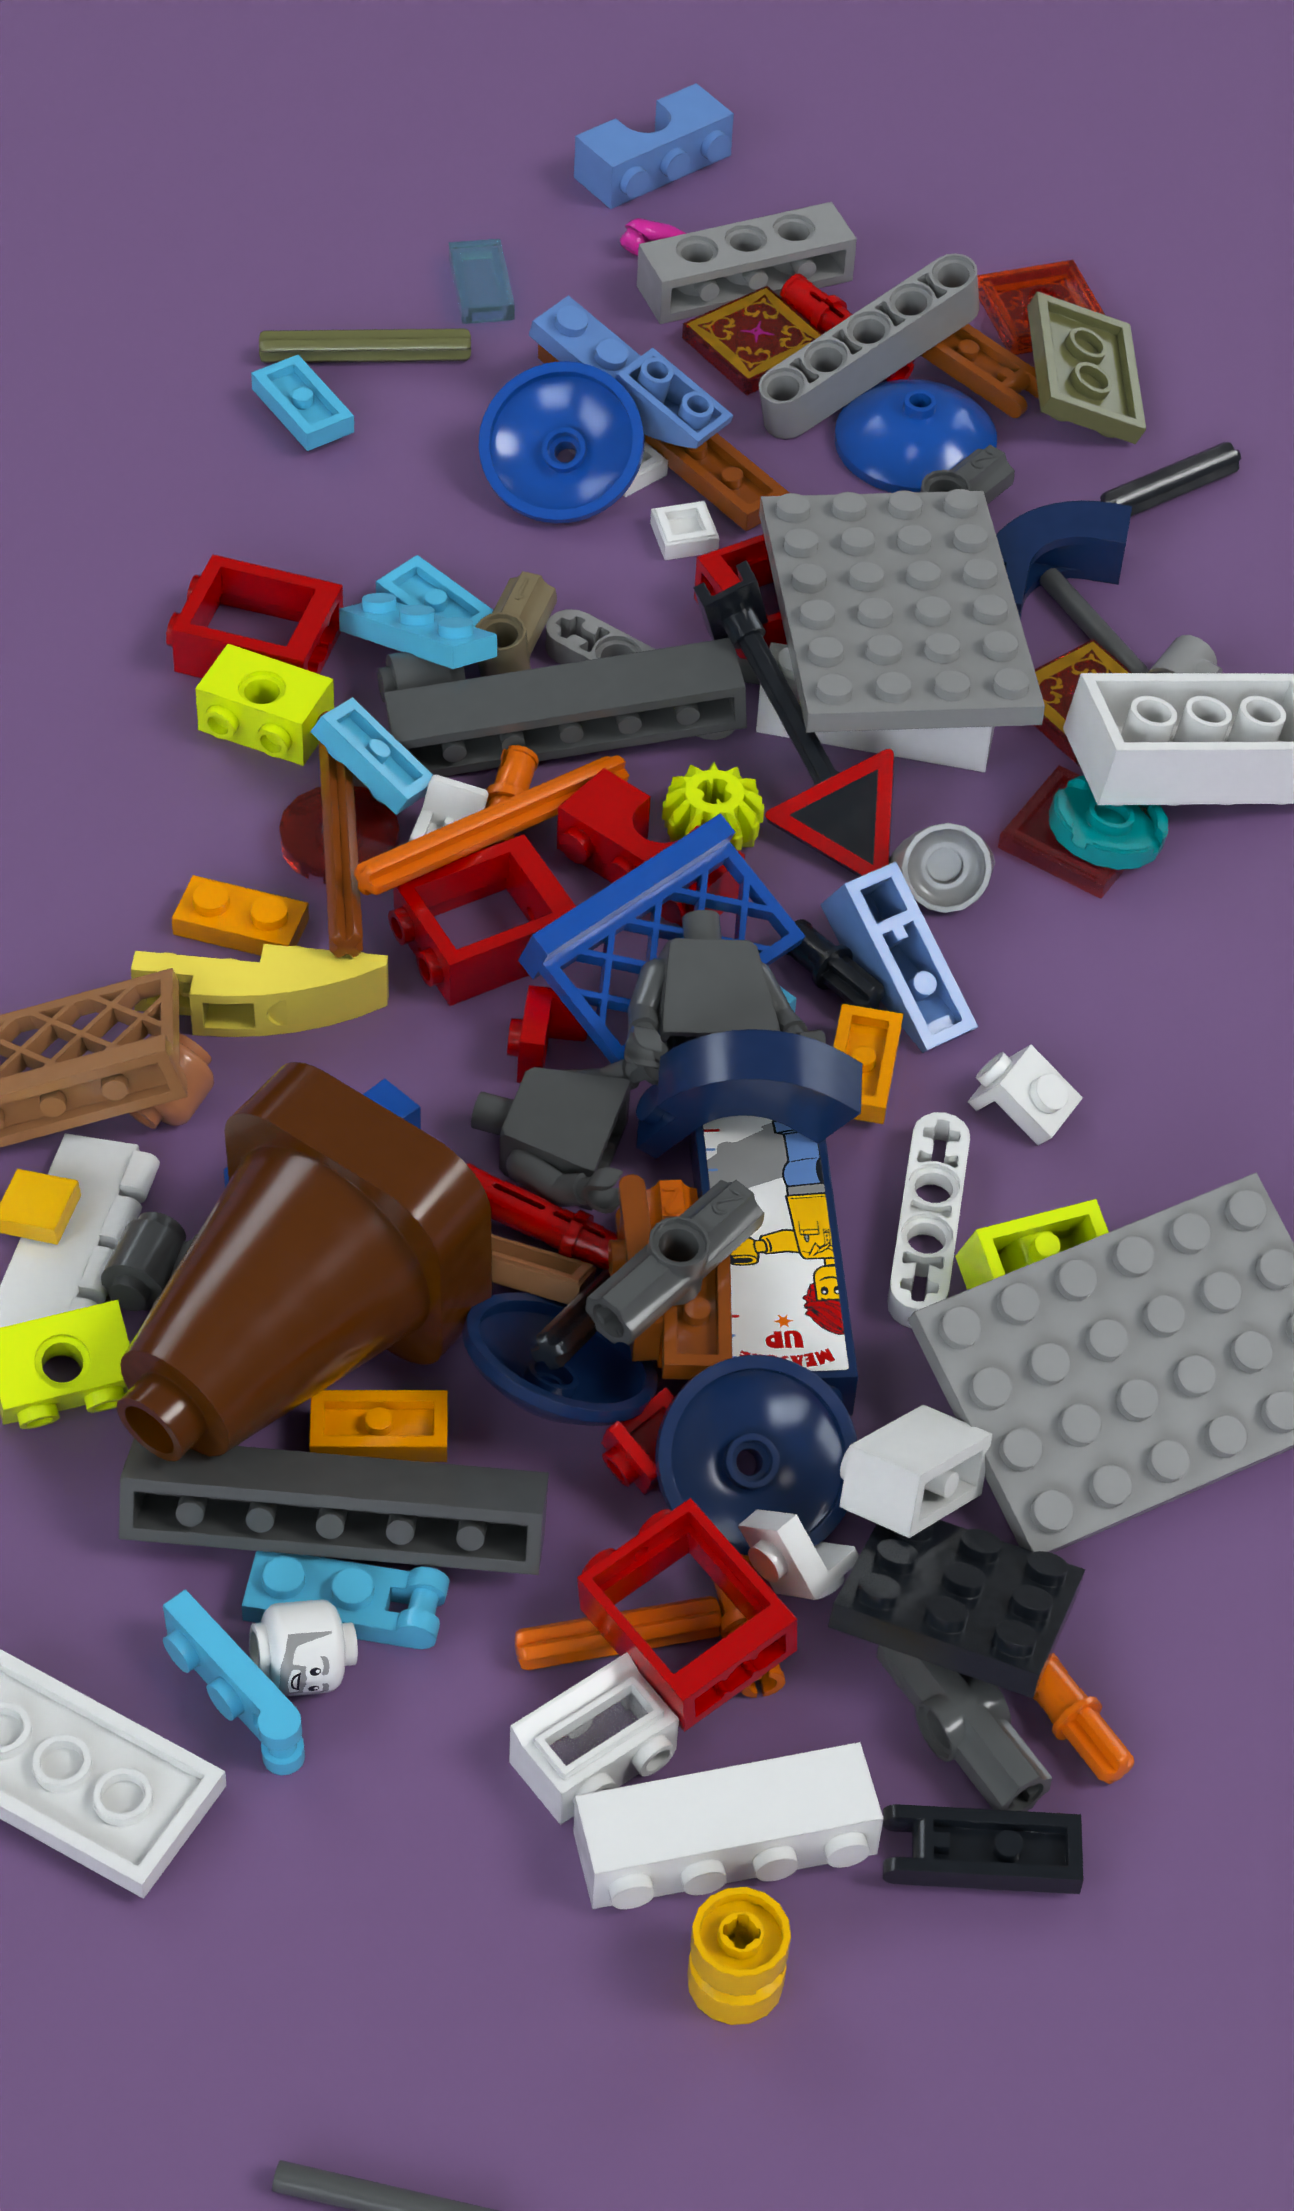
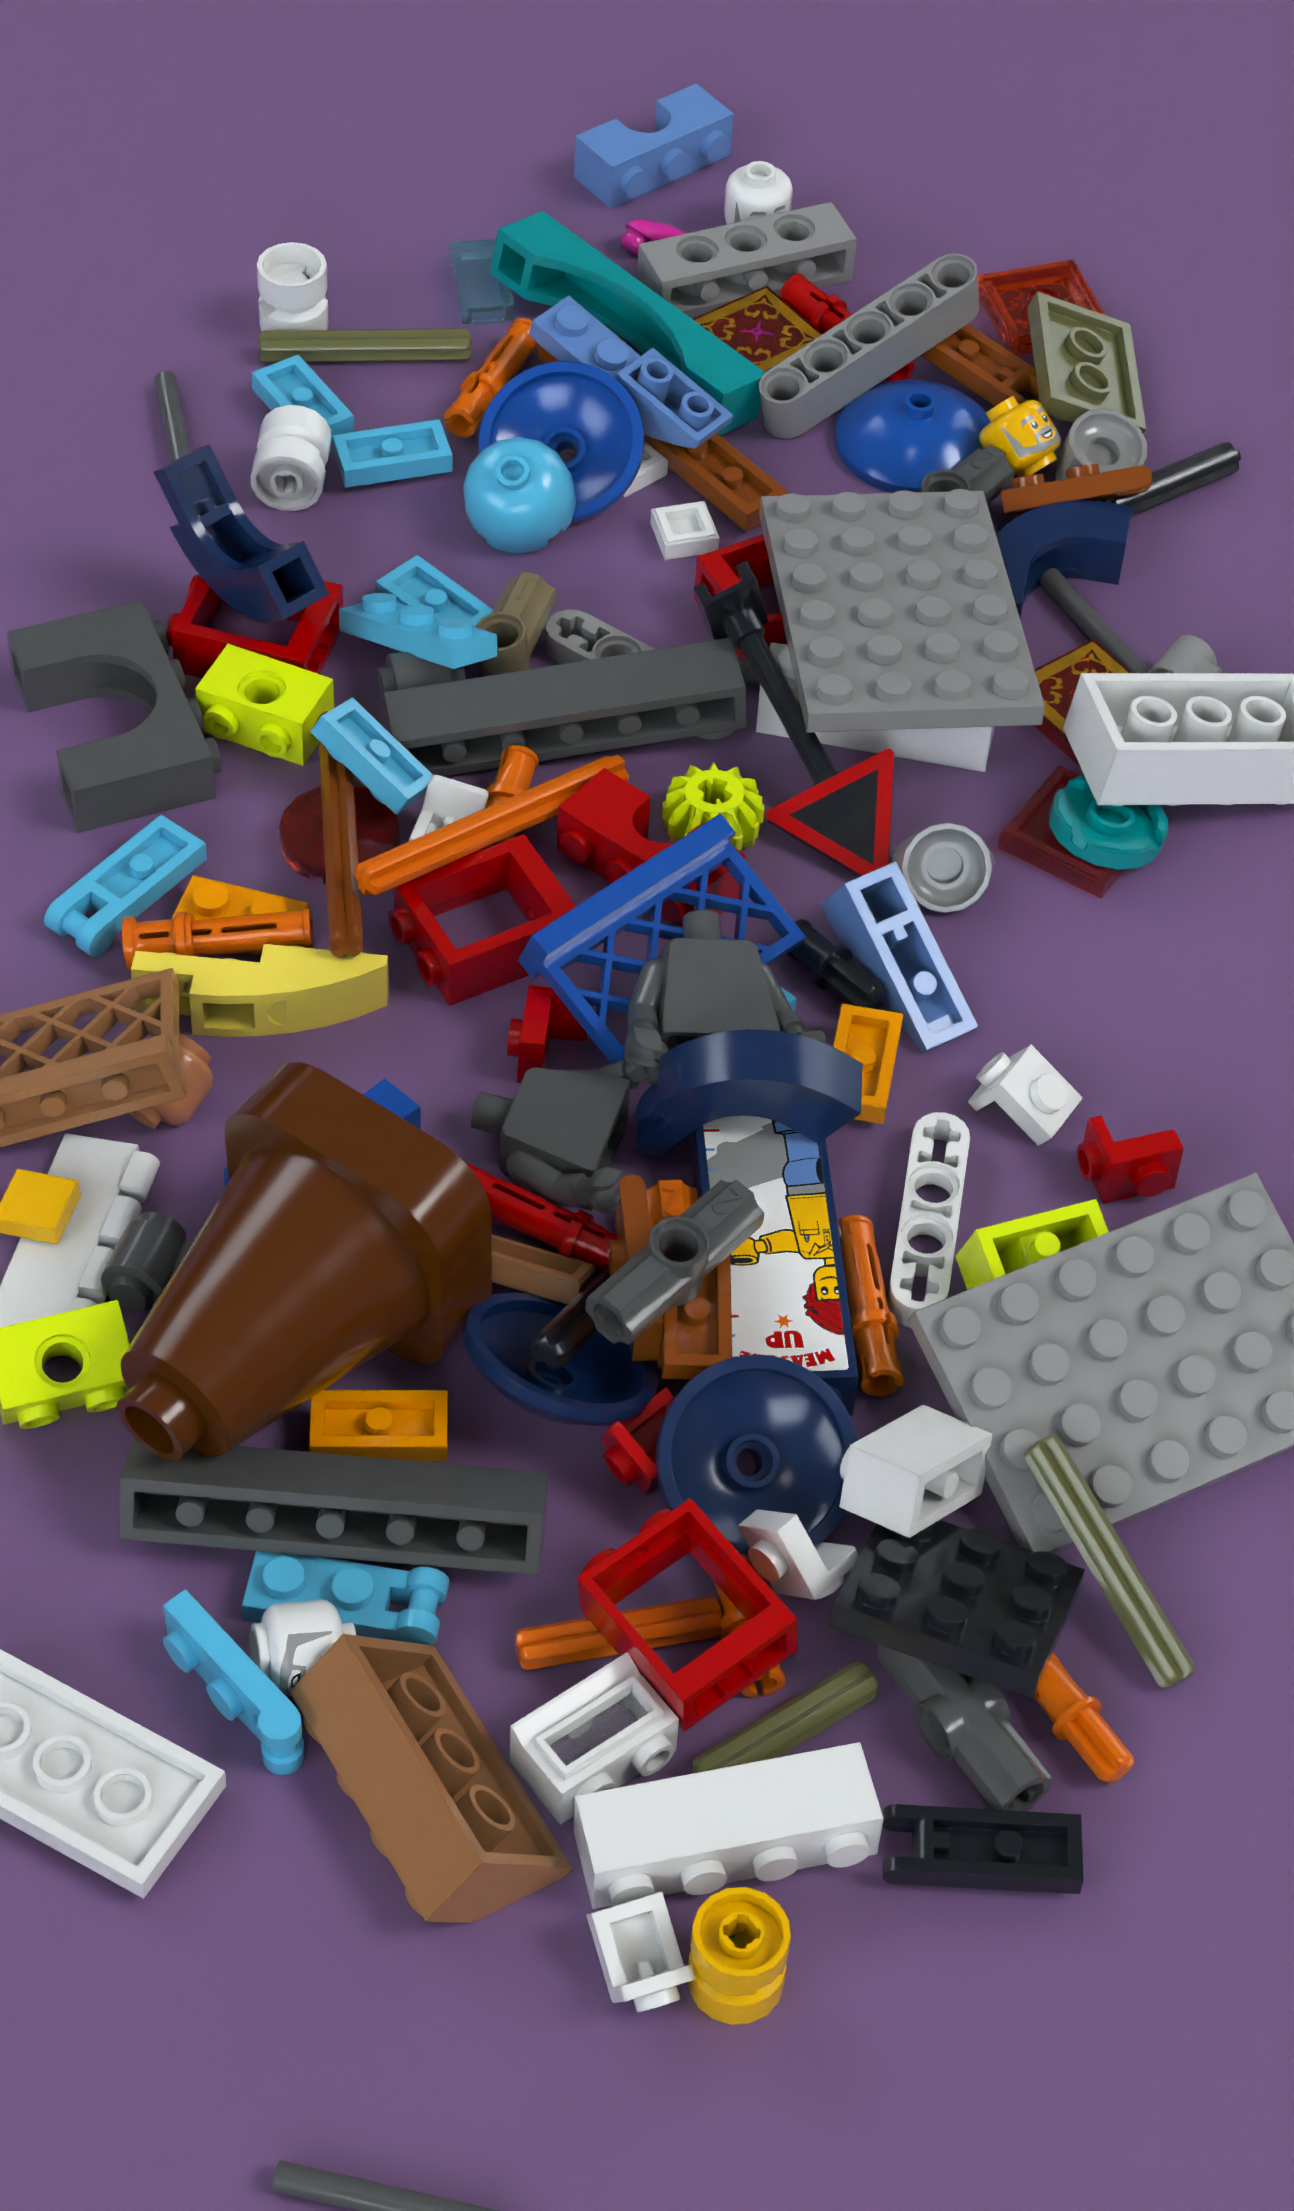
none -> dark grey arch [7,600,222,833]
none -> medium azure plate [44,815,207,958]
none -> orange pin [122,908,315,972]
none -> dark grey bar [154,371,190,463]
none -> dark blue arch [154,444,329,622]
none -> white wheel [251,405,332,511]
none -> white wheel [257,242,329,331]
none -> medium nougat slope [289,1634,573,1923]
none -> medium azure plate [332,419,453,488]
none -> orange pin [444,318,538,438]
none -> medium azure cylinder [463,437,576,554]
none -> teal arch [490,211,766,436]
none -> white bracket [586,1892,696,2013]
none -> olive axle [692,1661,879,1774]
none -> white head [724,161,793,224]
none -> orange pin [838,1215,904,1396]
none -> yellow head [979,396,1061,477]
none -> dark orange hinge [1001,464,1152,517]
none -> olive axle [1024,1435,1195,1689]
none -> light grey piece [1056,409,1147,481]
none -> red bracket [1077,1116,1184,1204]

